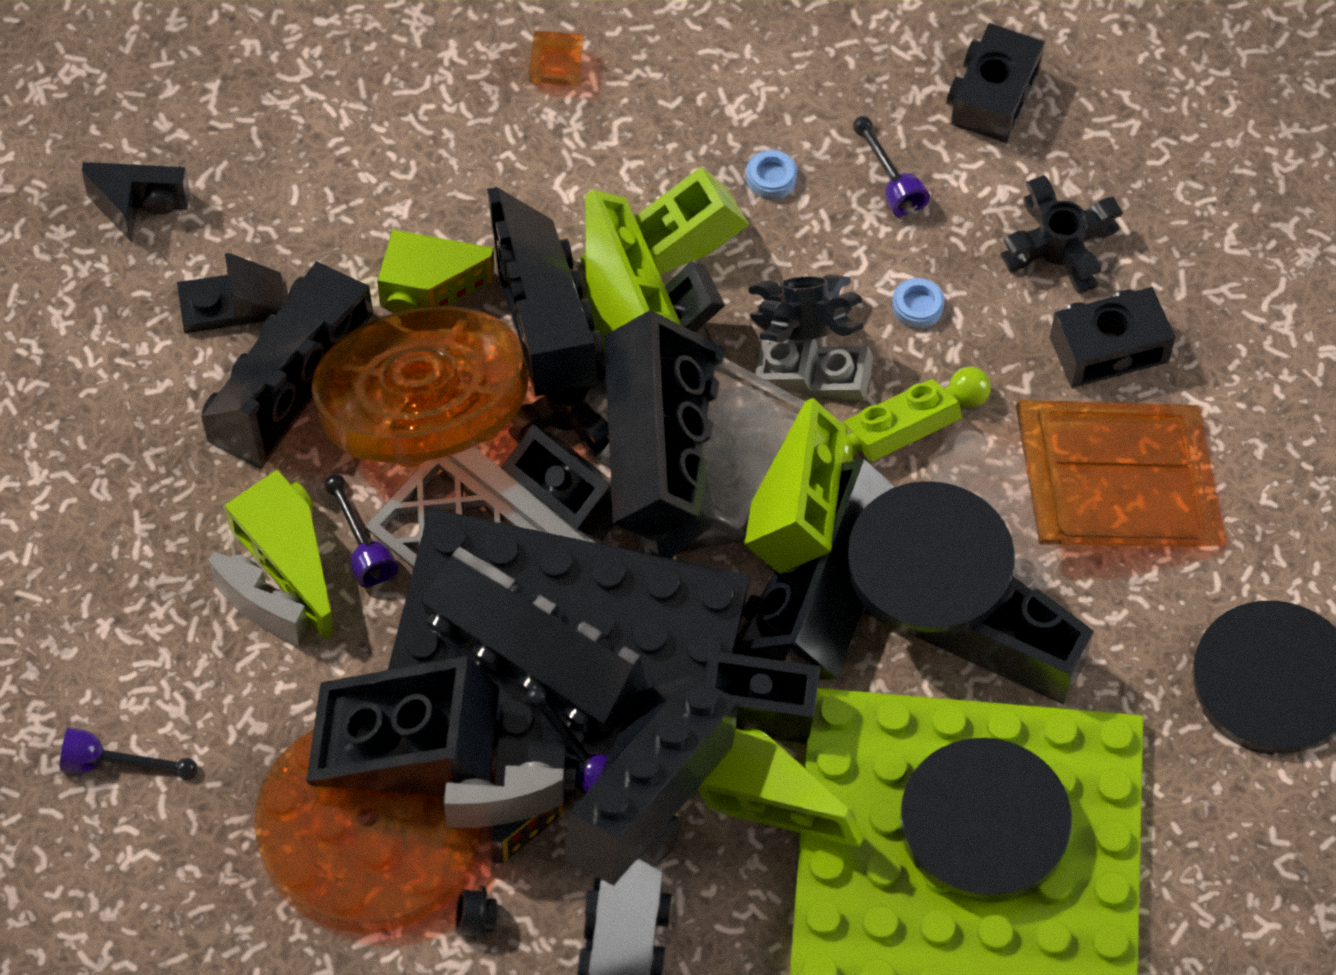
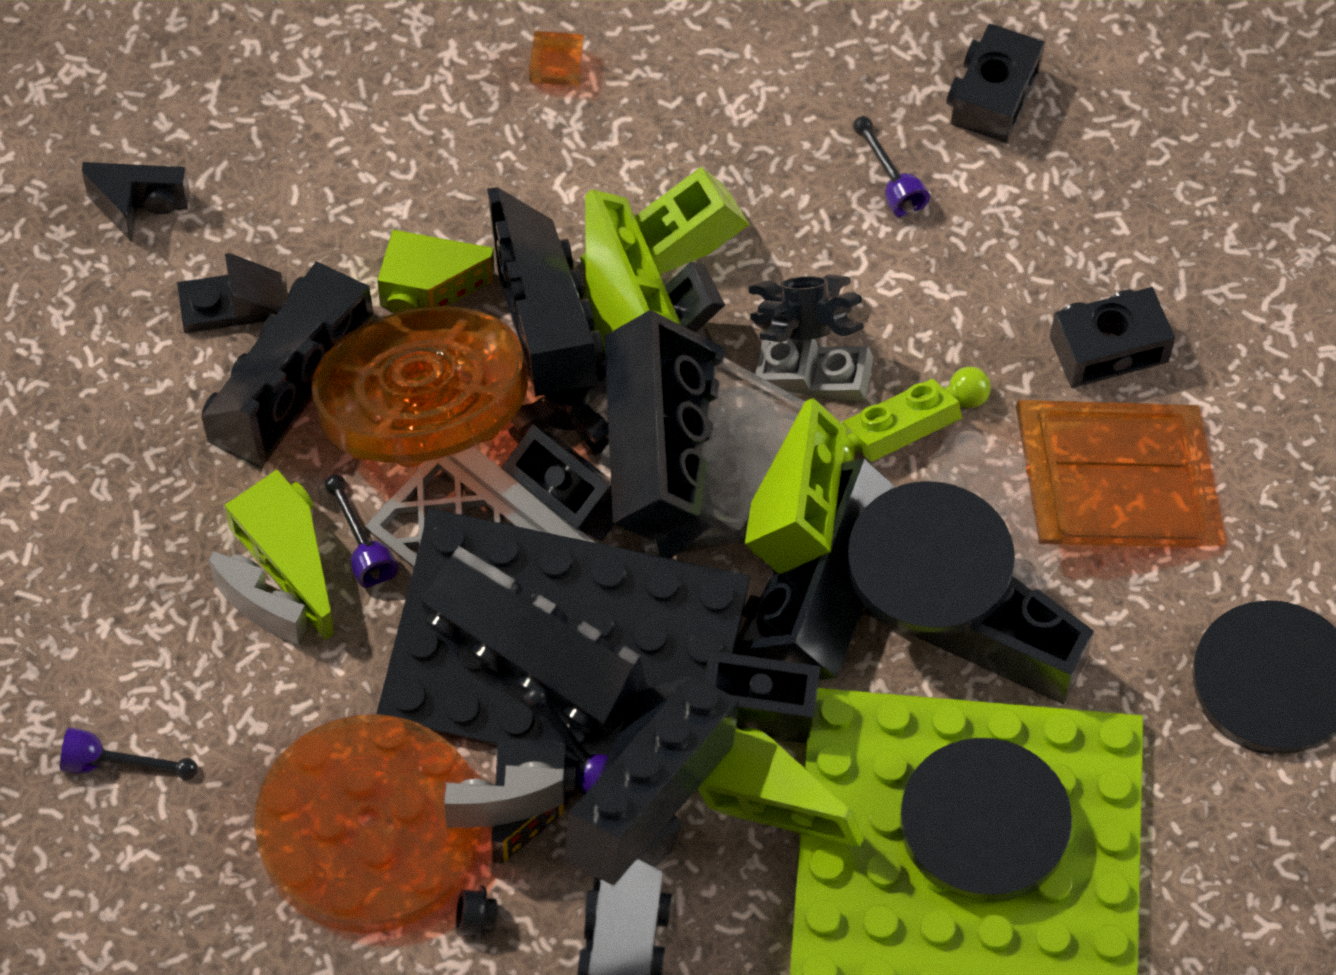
black slope [306,656,500,796] -> none
light blue tile [746,150,797,199] -> none
light blue tile [892,278,945,329] -> none
black pin [1000,175,1123,294] -> none

